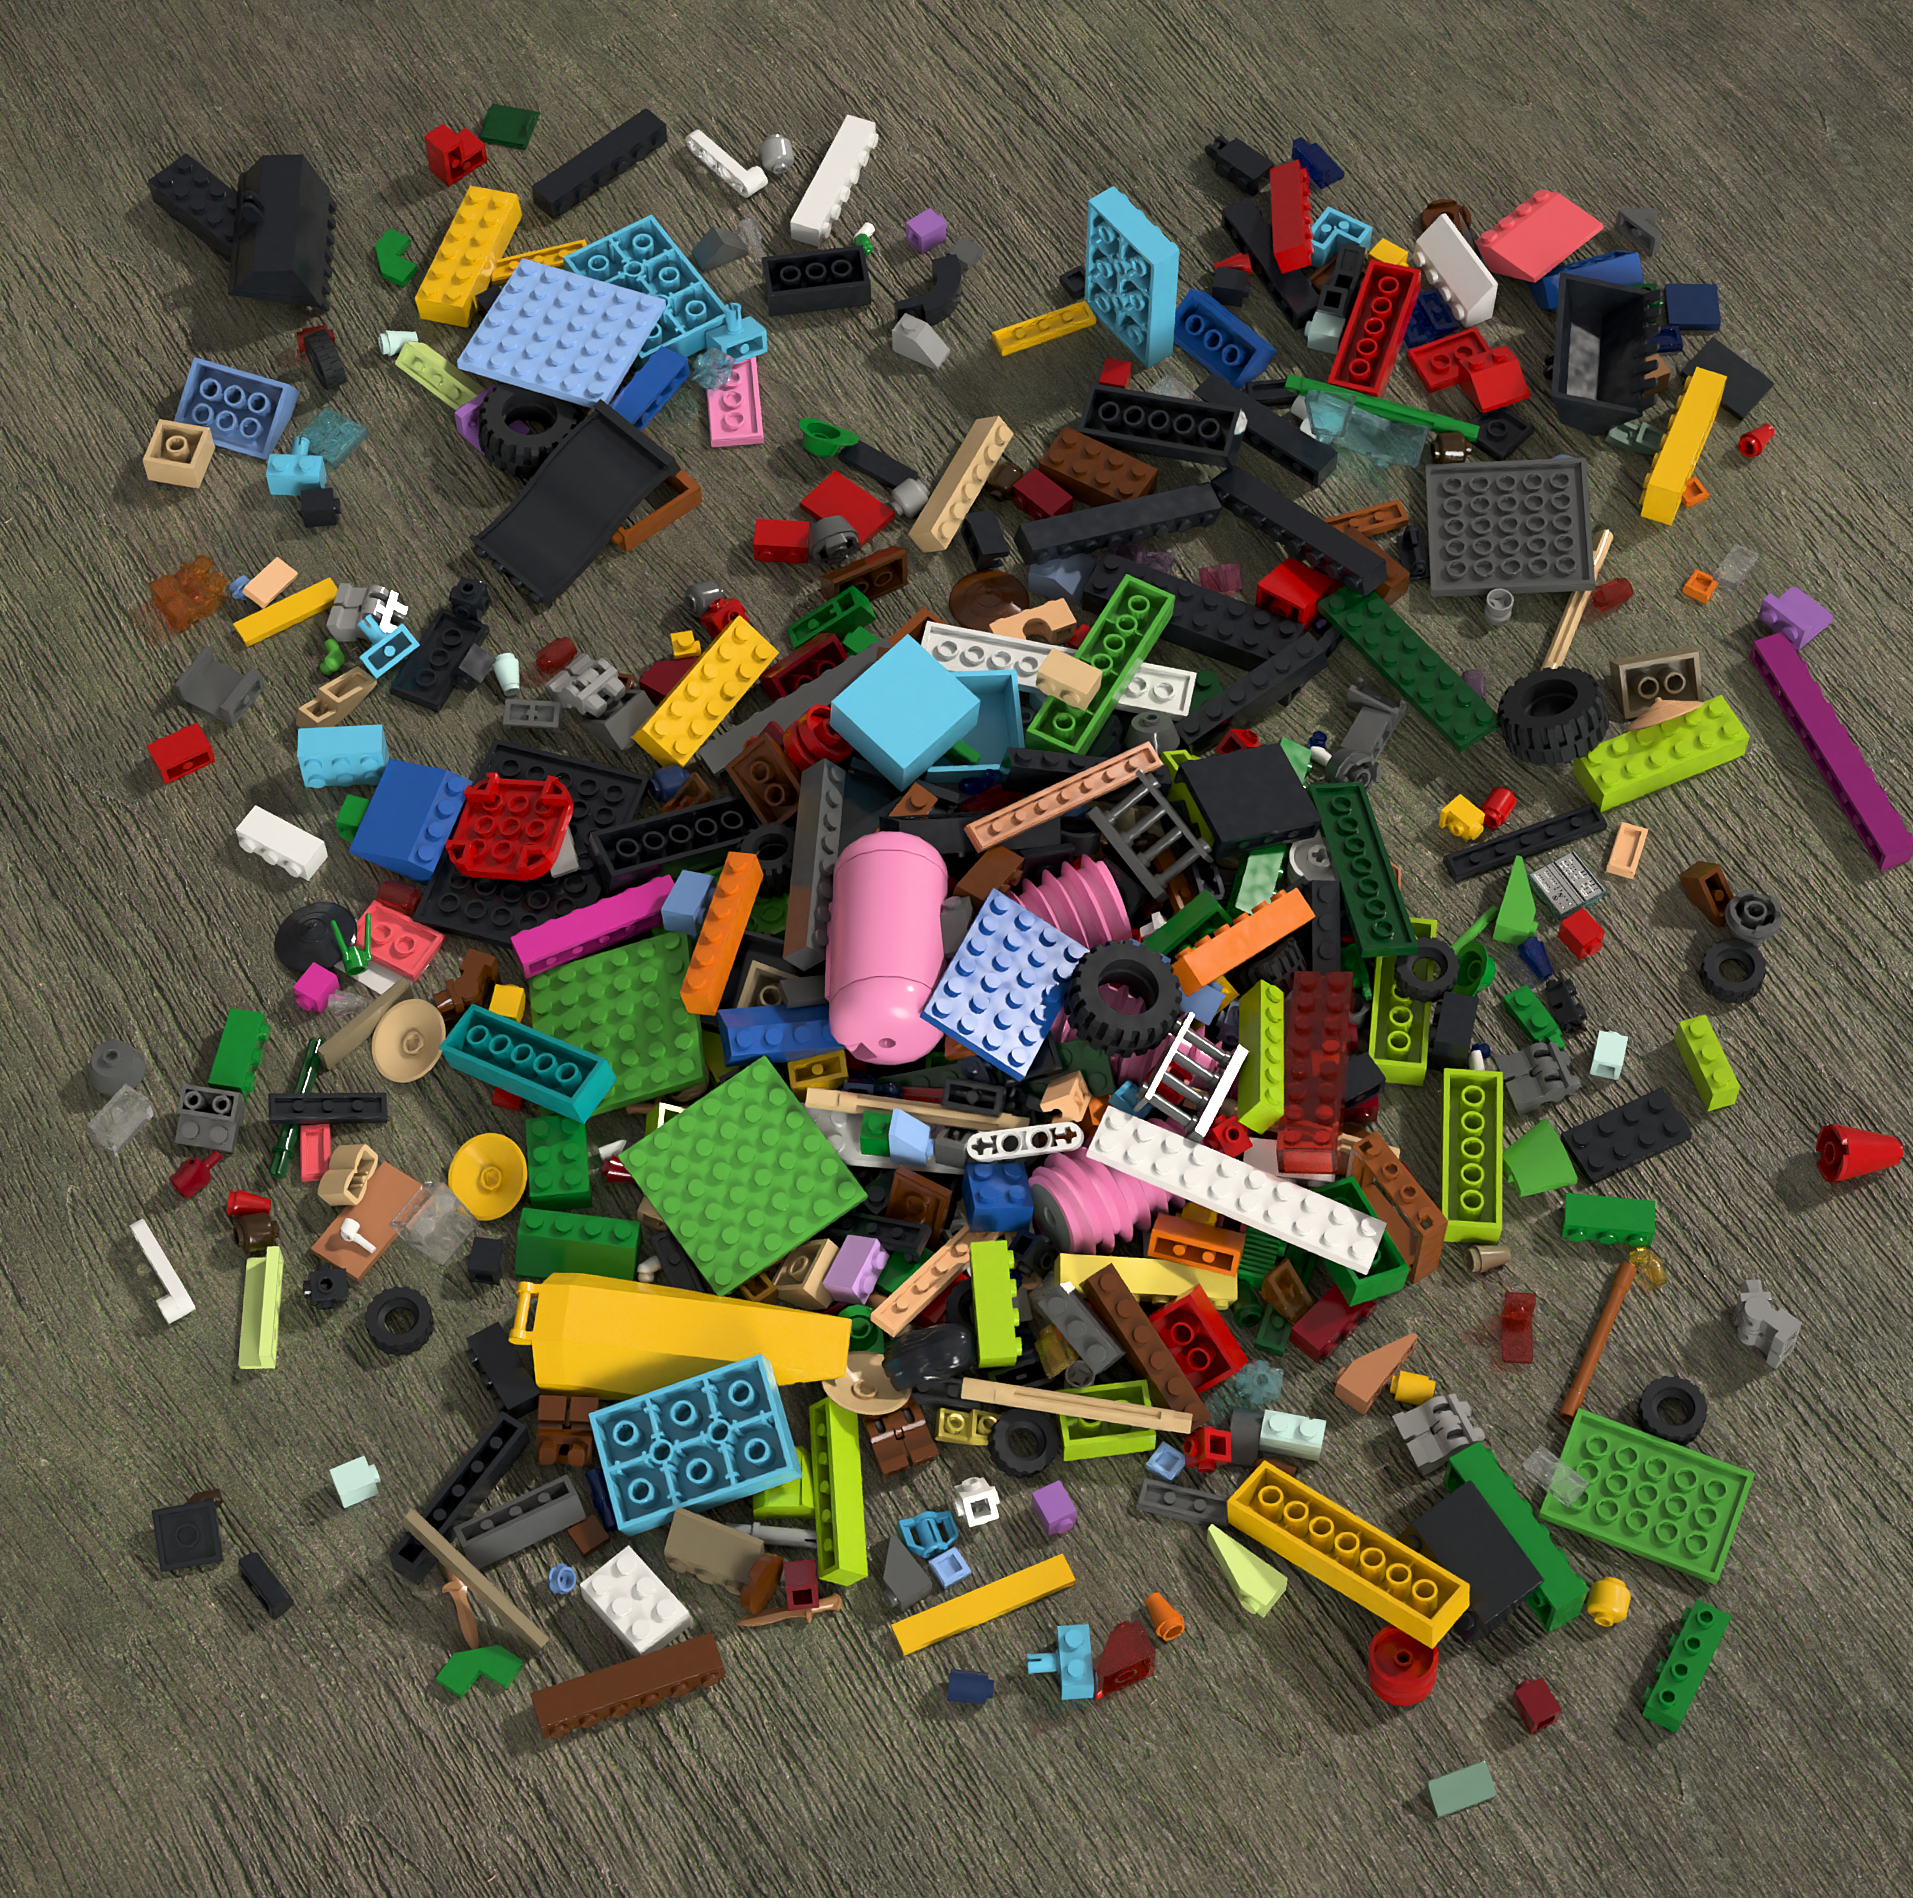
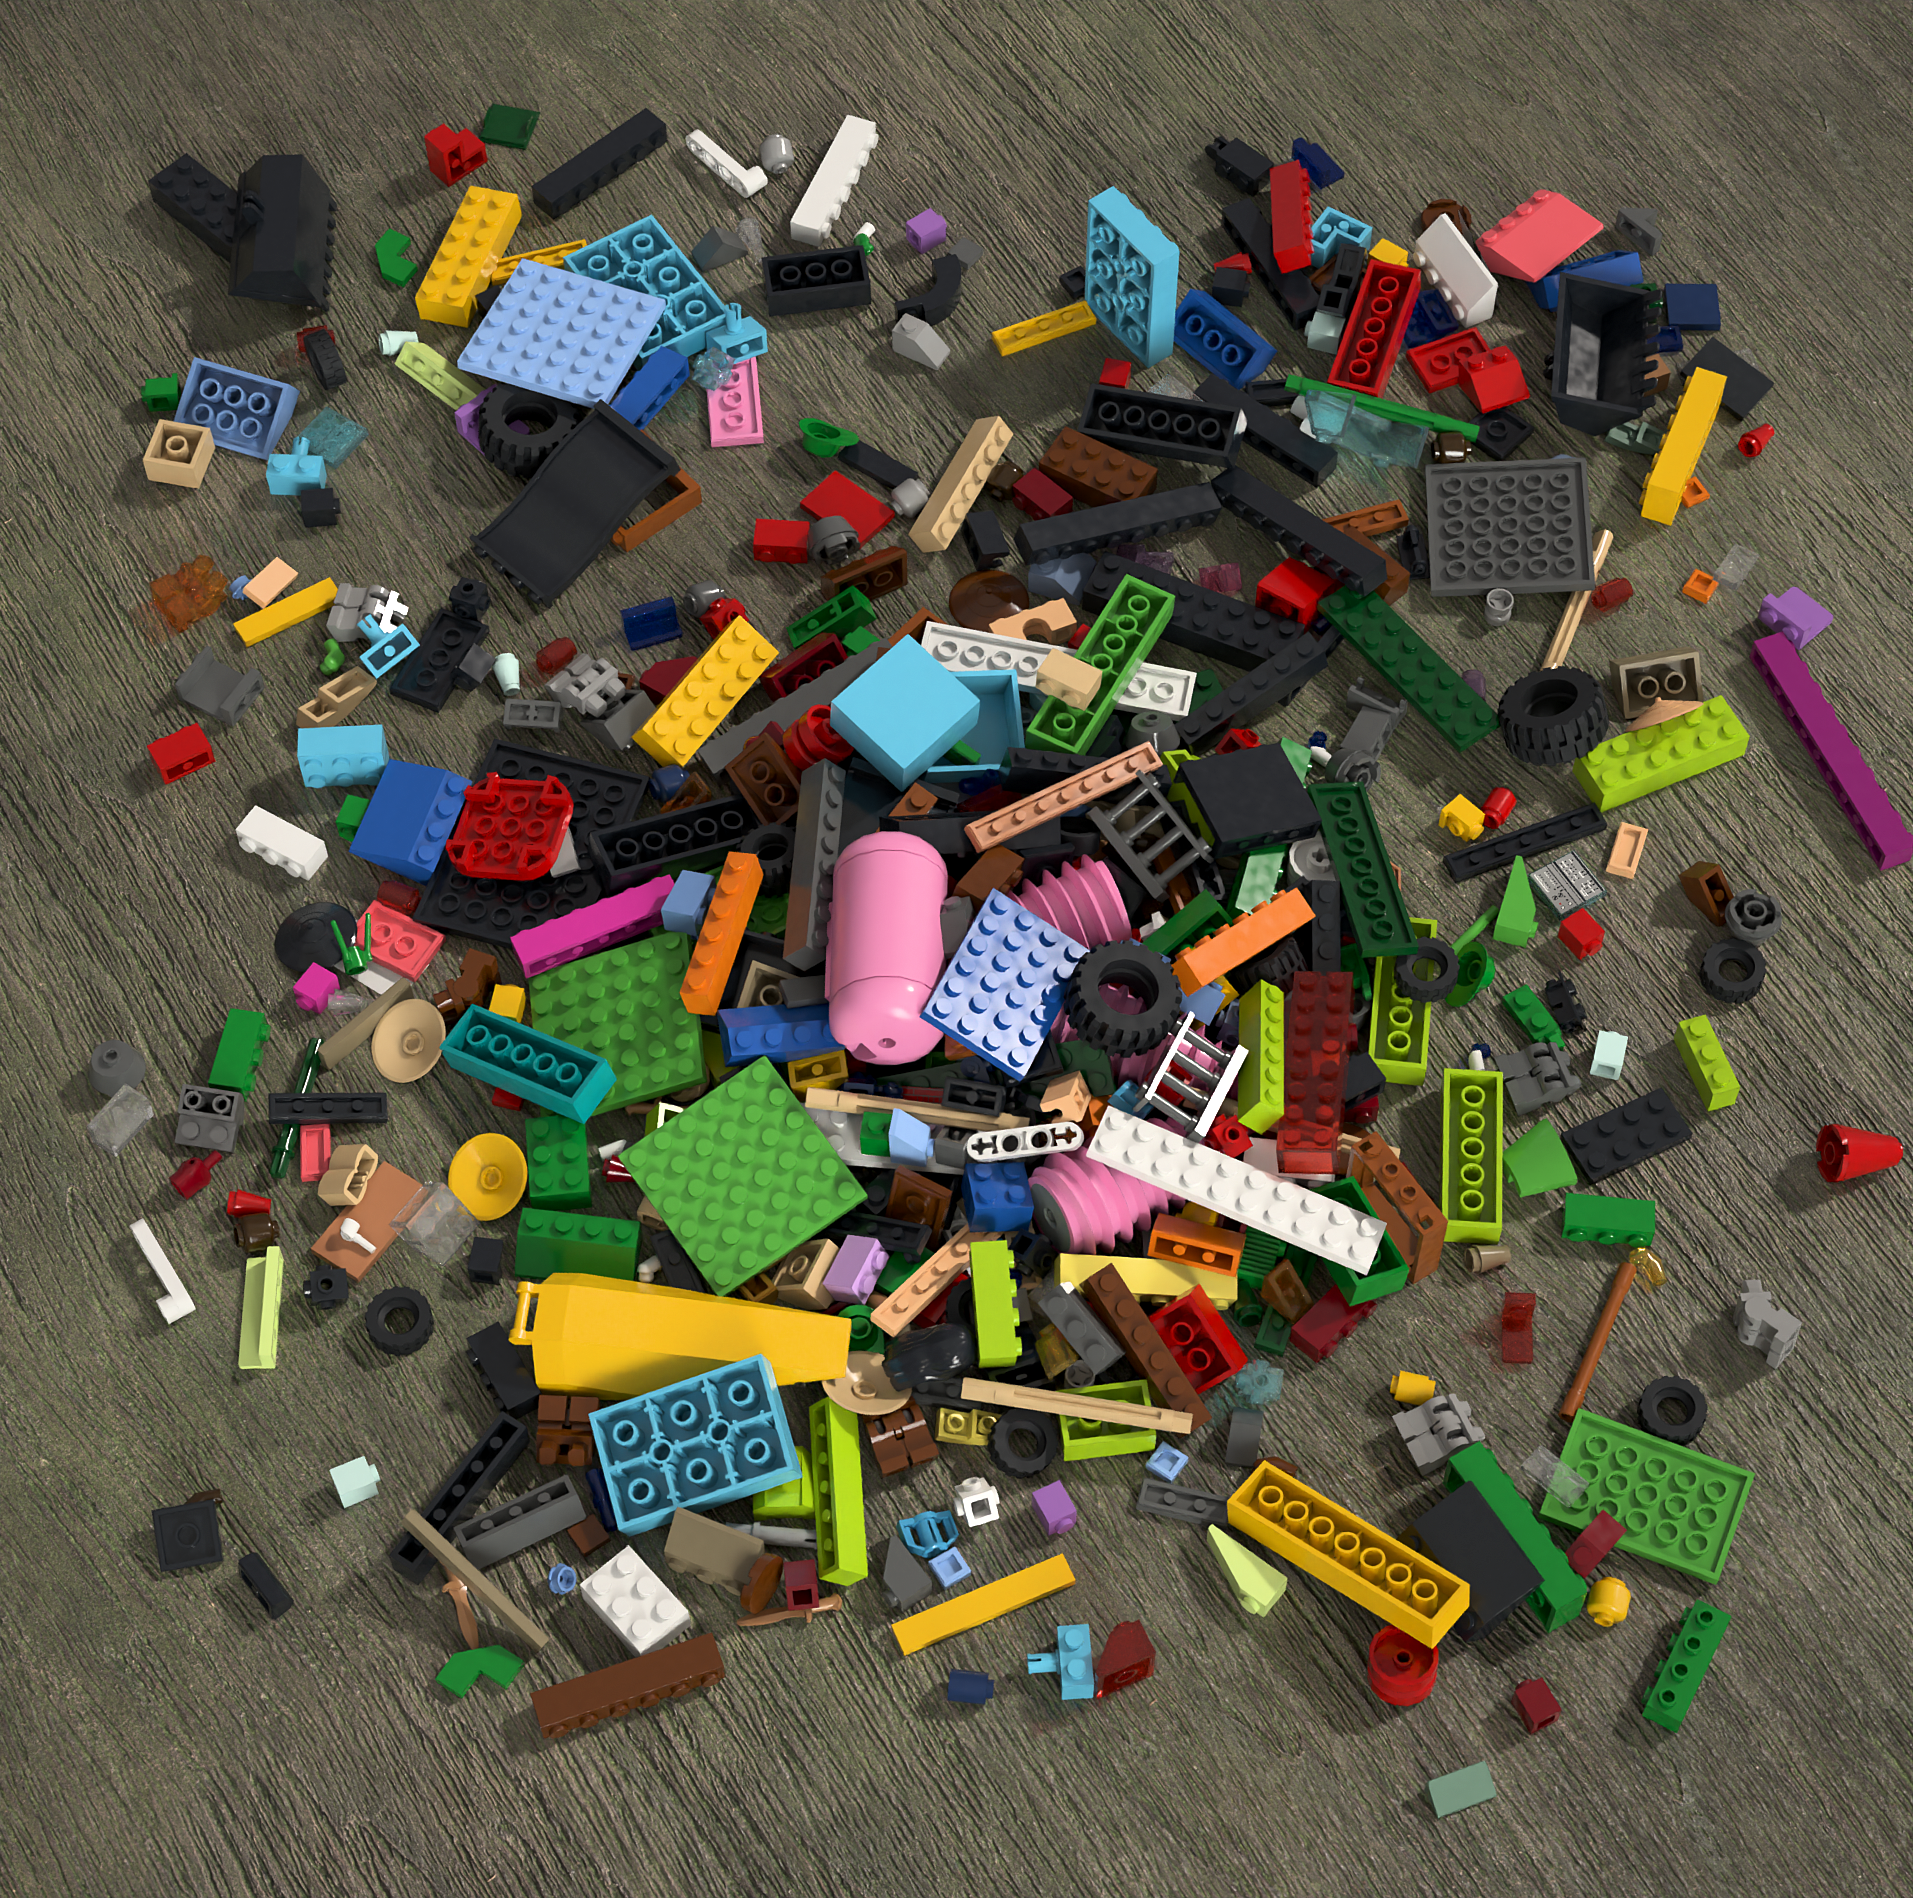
yellow brick [671,630,701,659] -> none
orange cone [1144,1592,1185,1641] -> none
red brick [1183,1426,1231,1473] -> none
light aqua brick [1258,1409,1326,1462] -> none
nougat slope [1334,1333,1418,1415] -> none
black brick [1427,991,1479,1072] -> none
clear blue cone [1517,937,1555,981] -> none
none -> green brick [141,373,182,412]
none -> clear blue panel [620,596,683,651]
none -> dark red slope [1565,1509,1627,1578]

